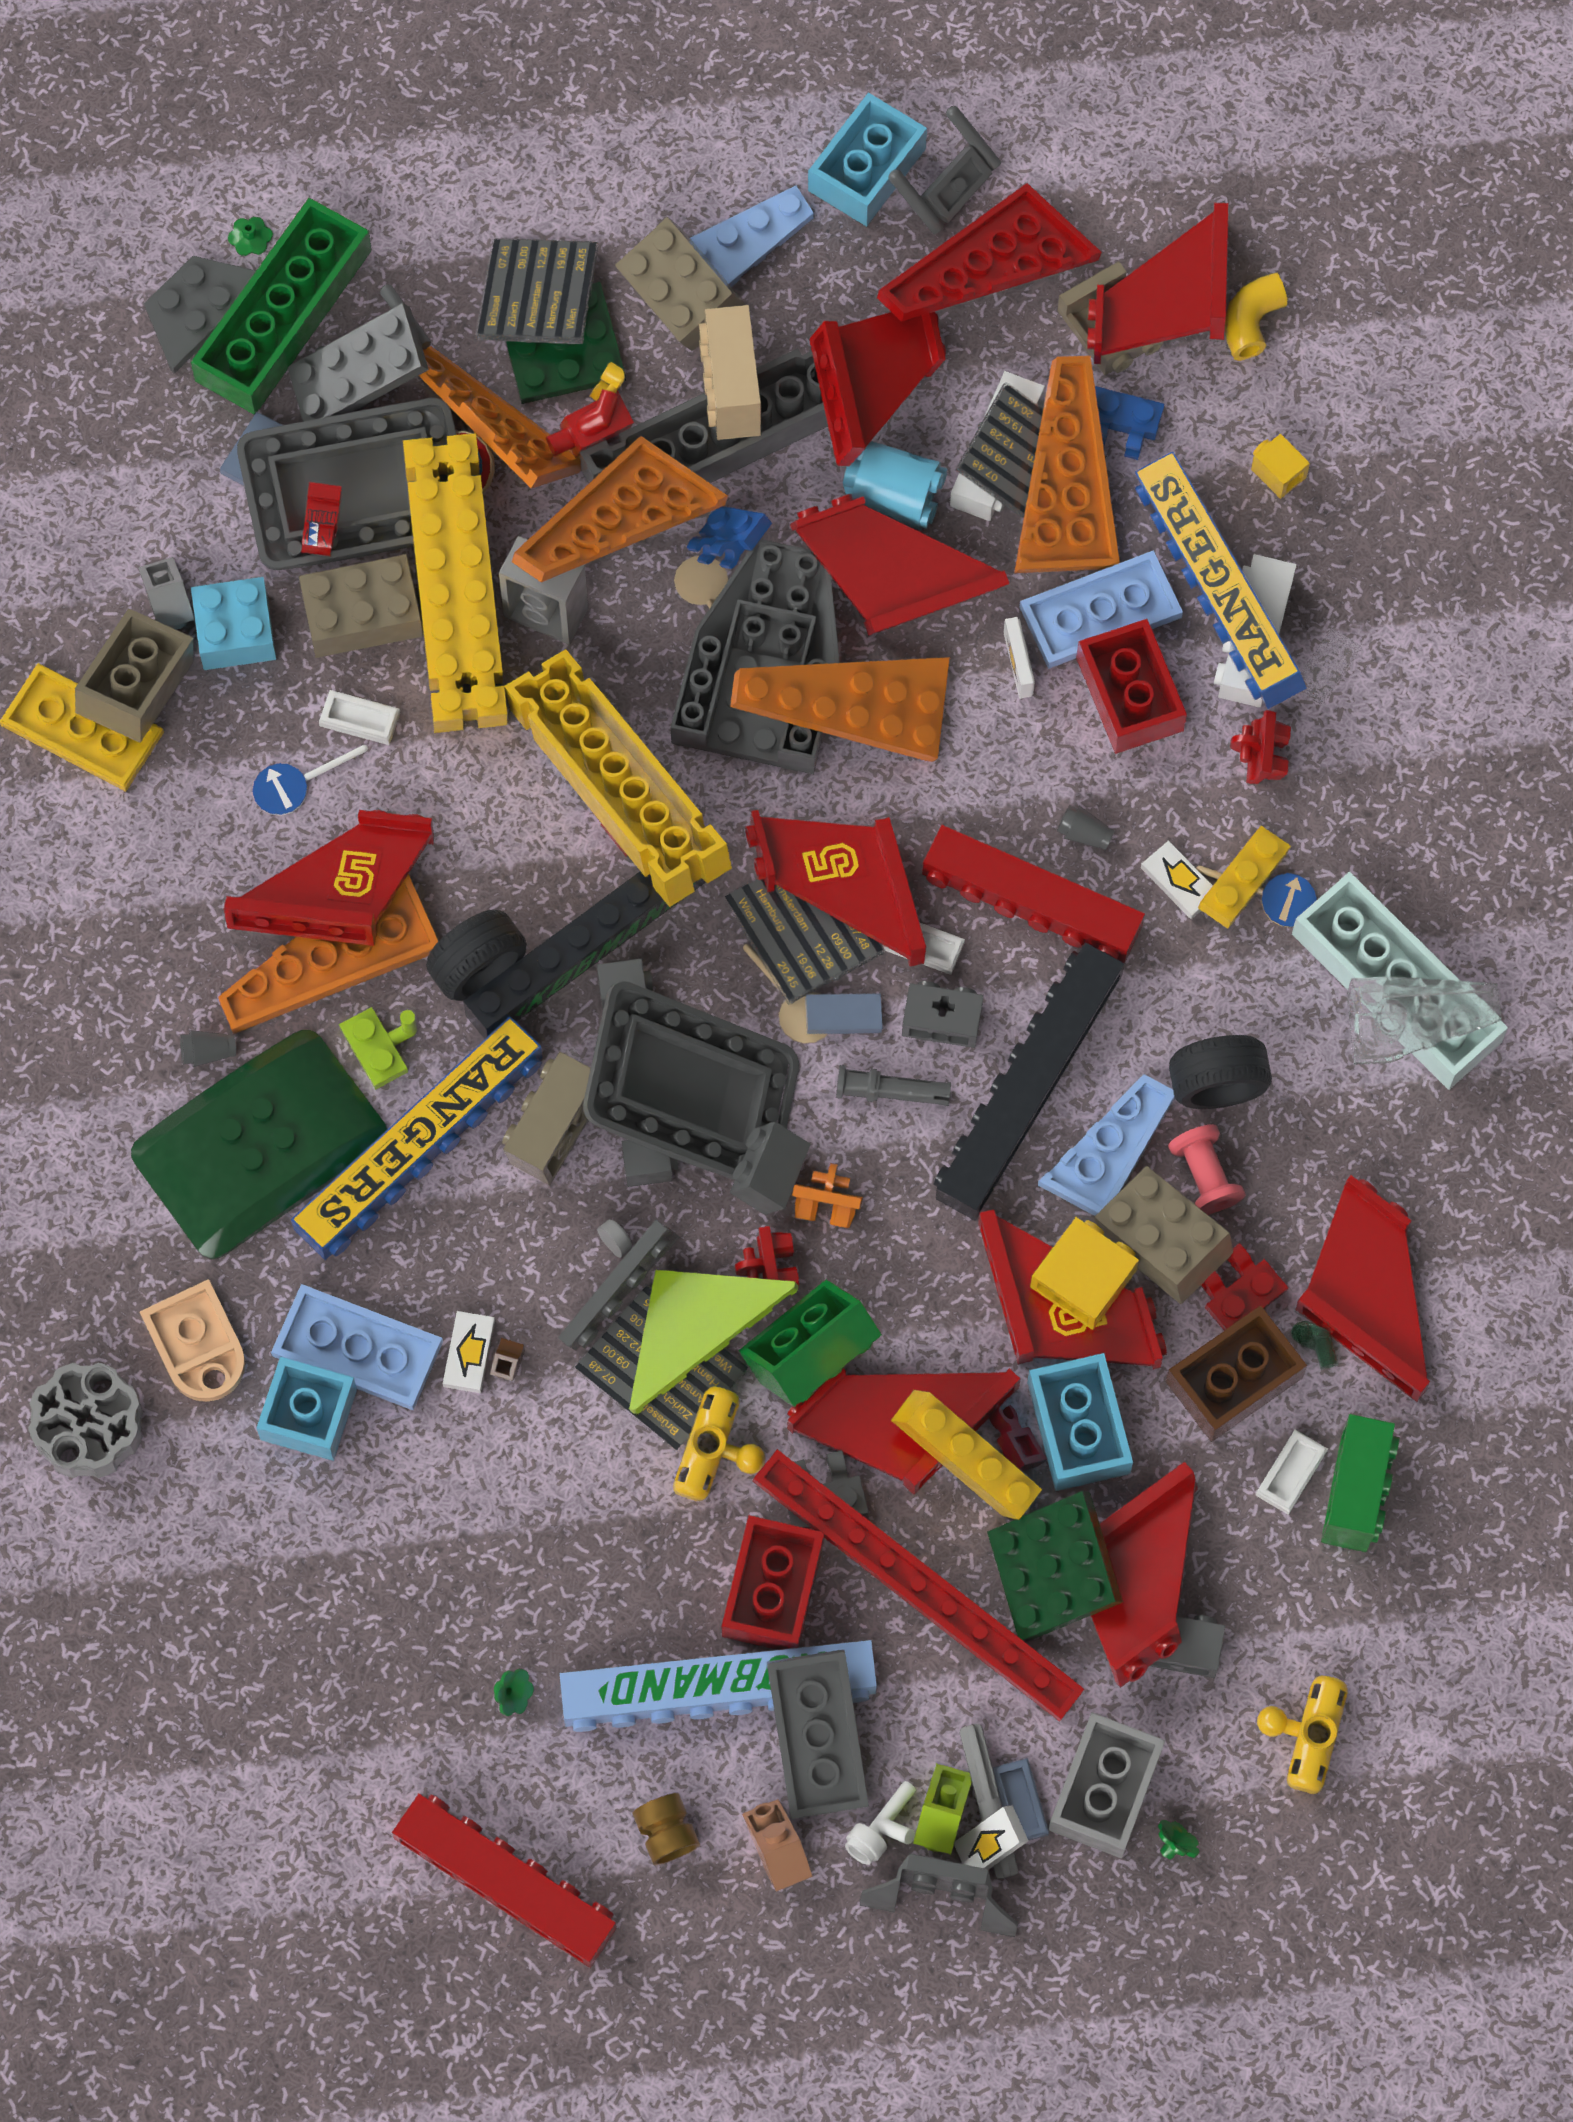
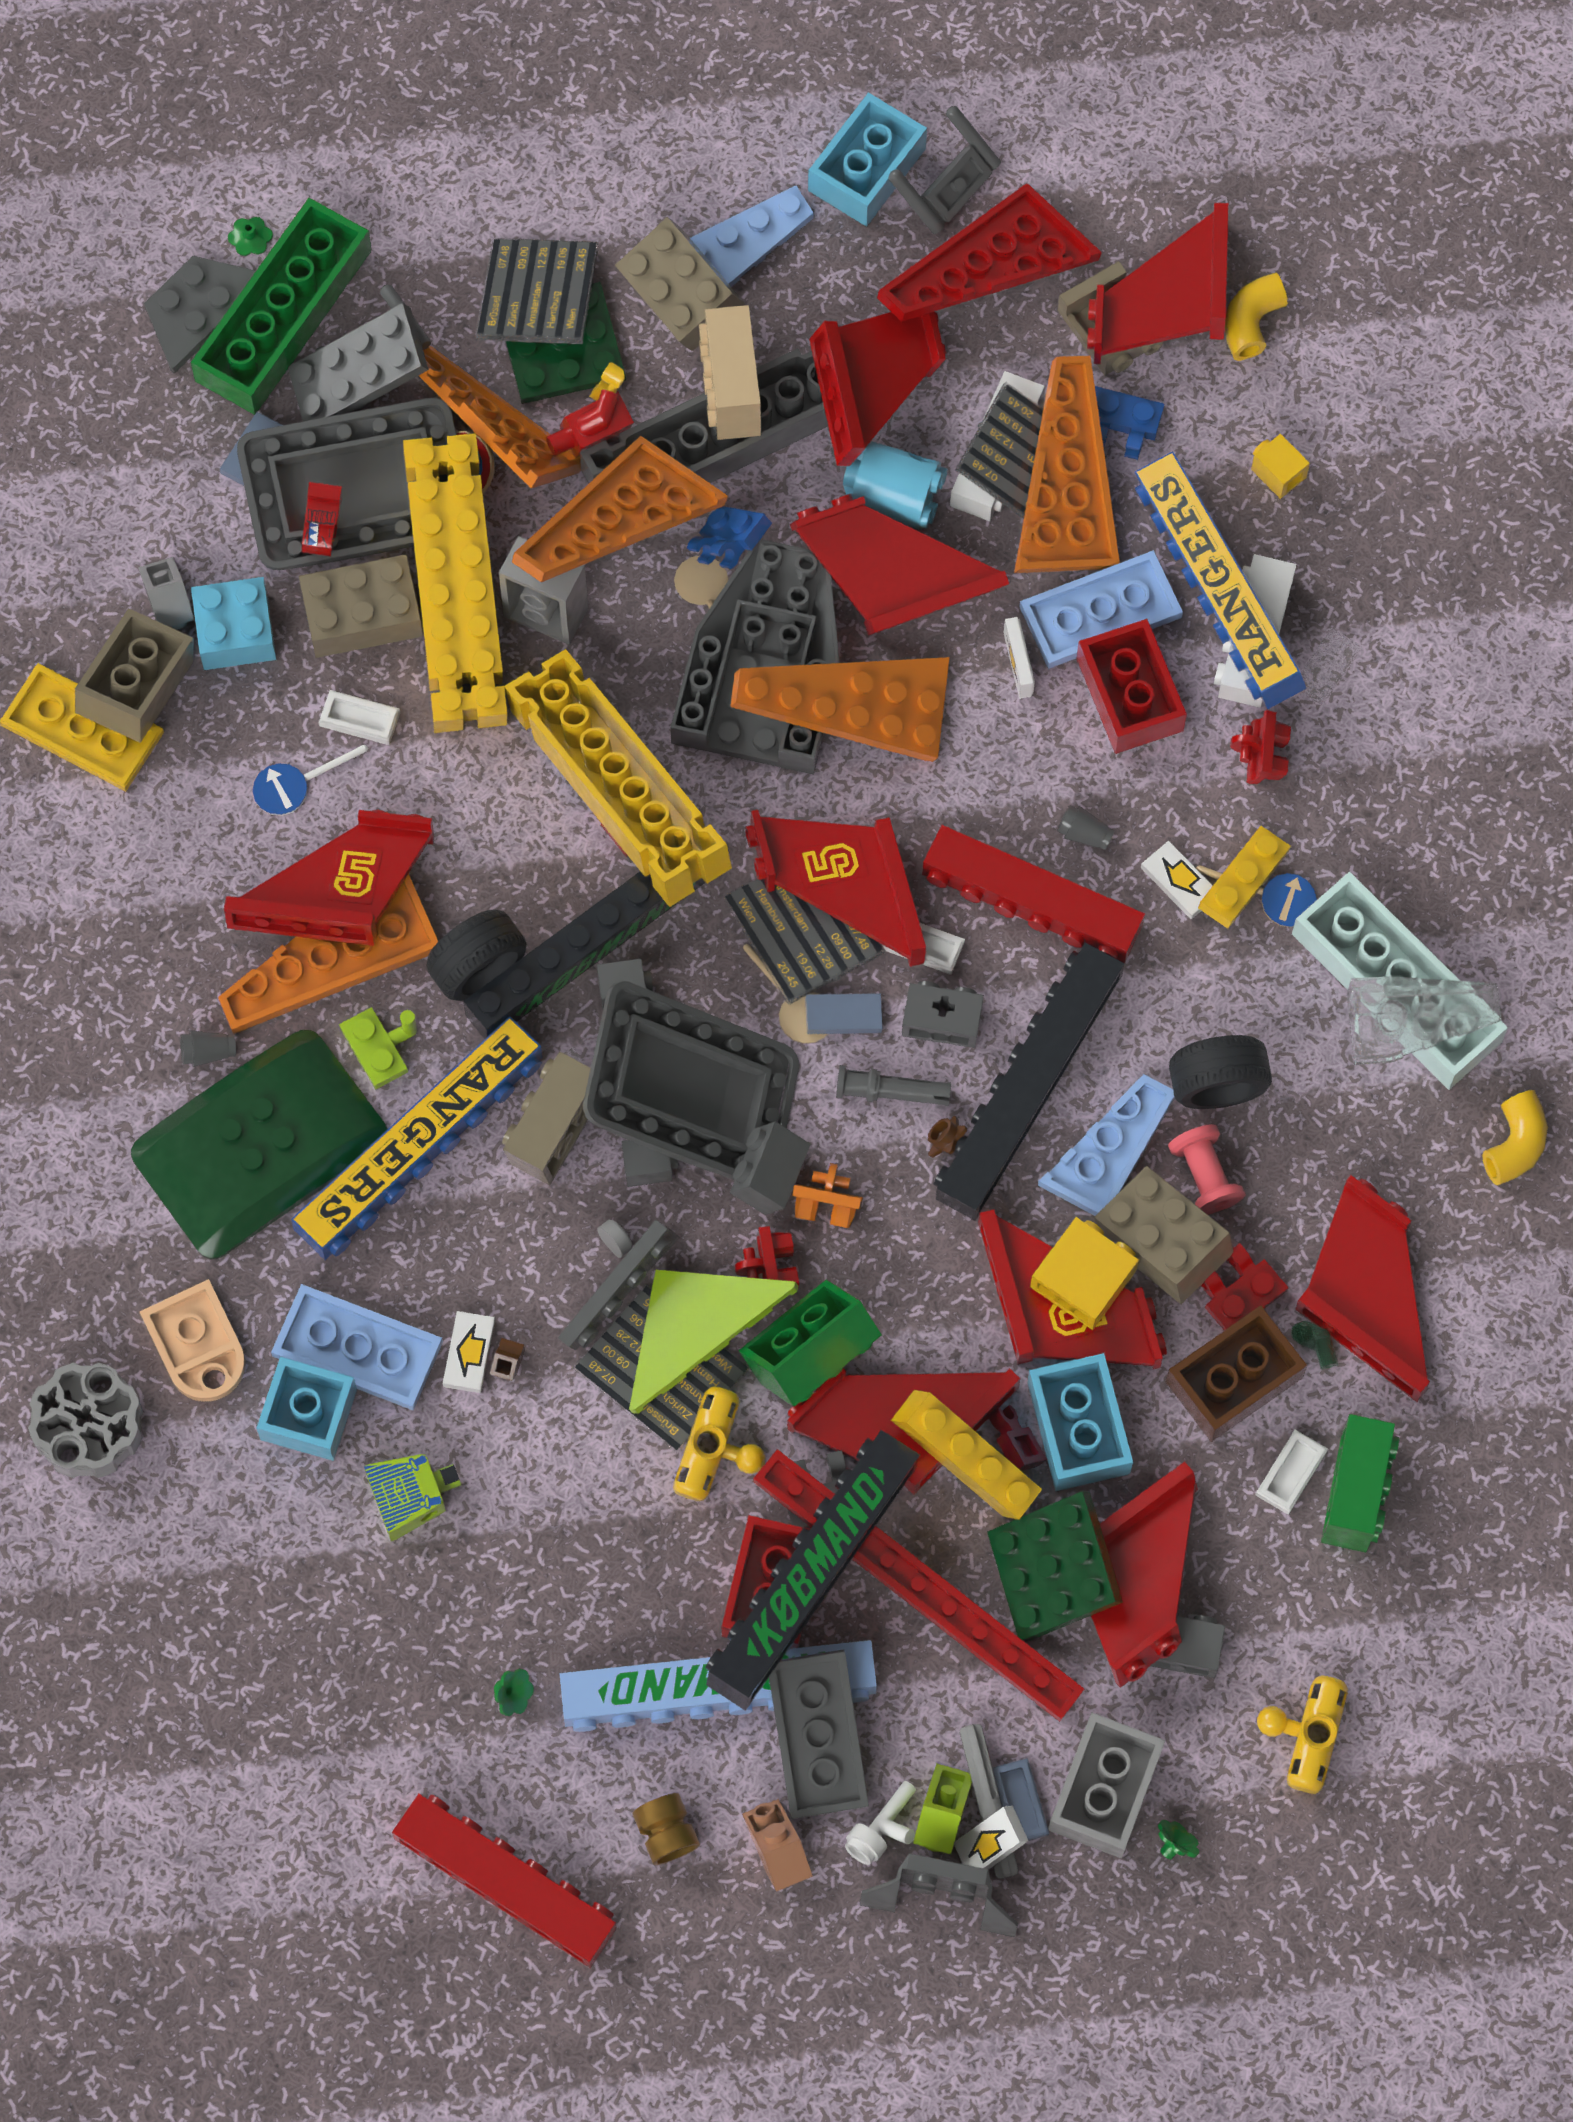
none -> torso [364,1454,461,1541]
none -> black brick [705,1430,920,1711]
none -> reddish brown plate [928,1116,968,1158]
none -> yellow cylinder [1482,1090,1548,1185]

